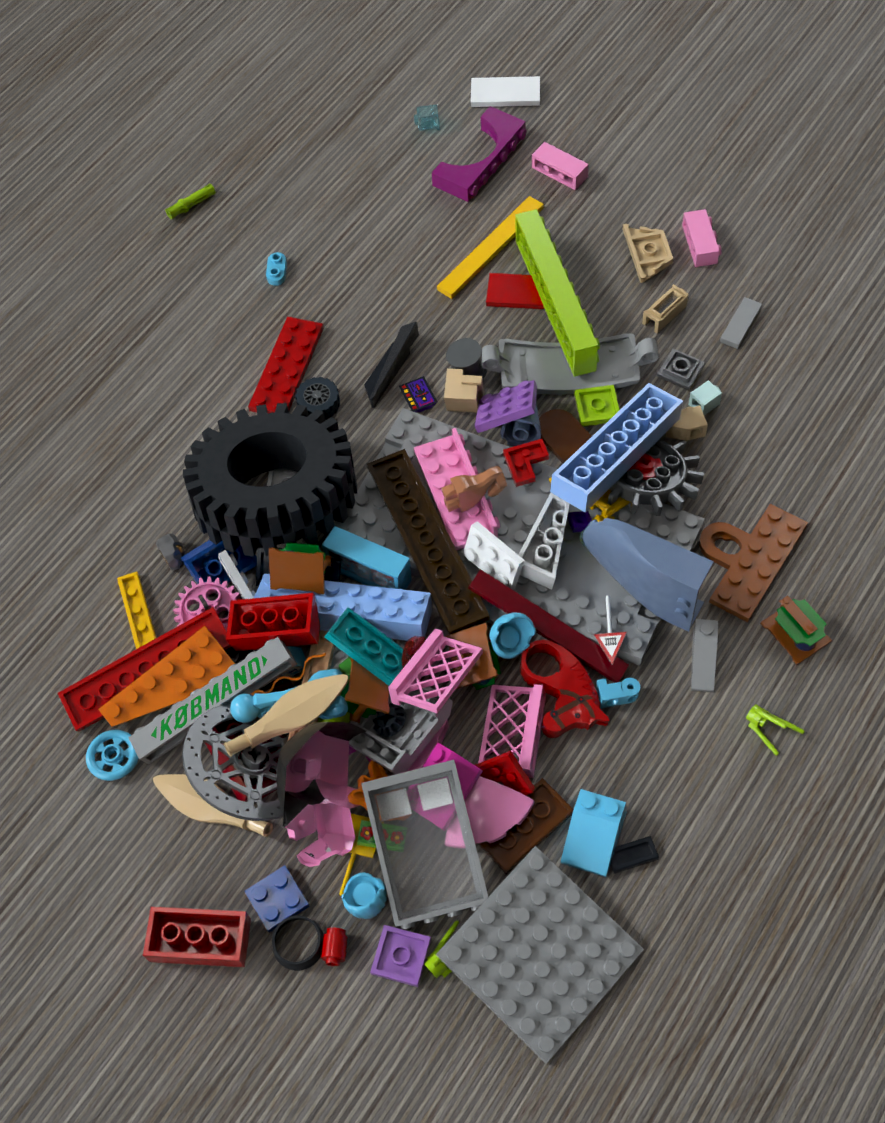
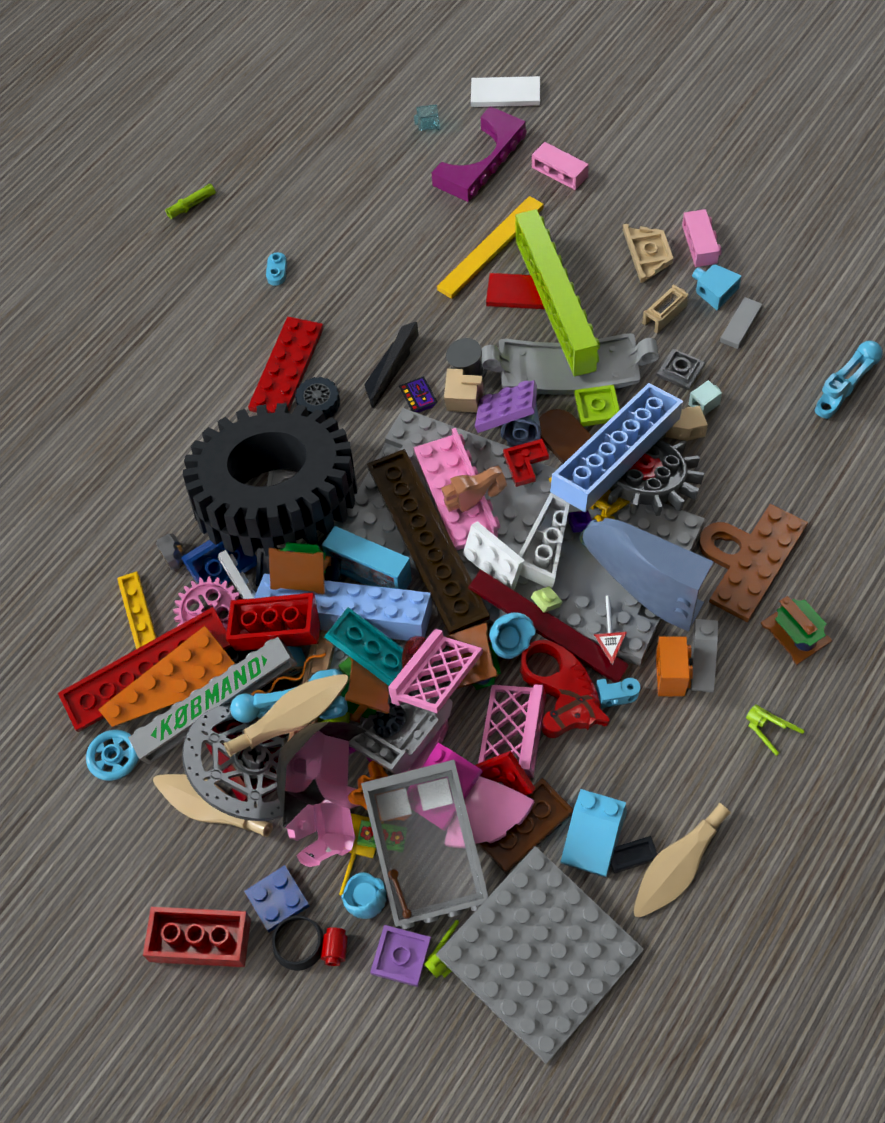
none -> reddish brown hinge [388,869,412,919]
none -> yellowish green plate [531,586,563,613]
none -> tan animal [634,803,731,917]
none -> orange brick [656,637,693,696]
none -> medium azure torso [692,264,742,310]
none -> medium azure piece [815,340,883,419]

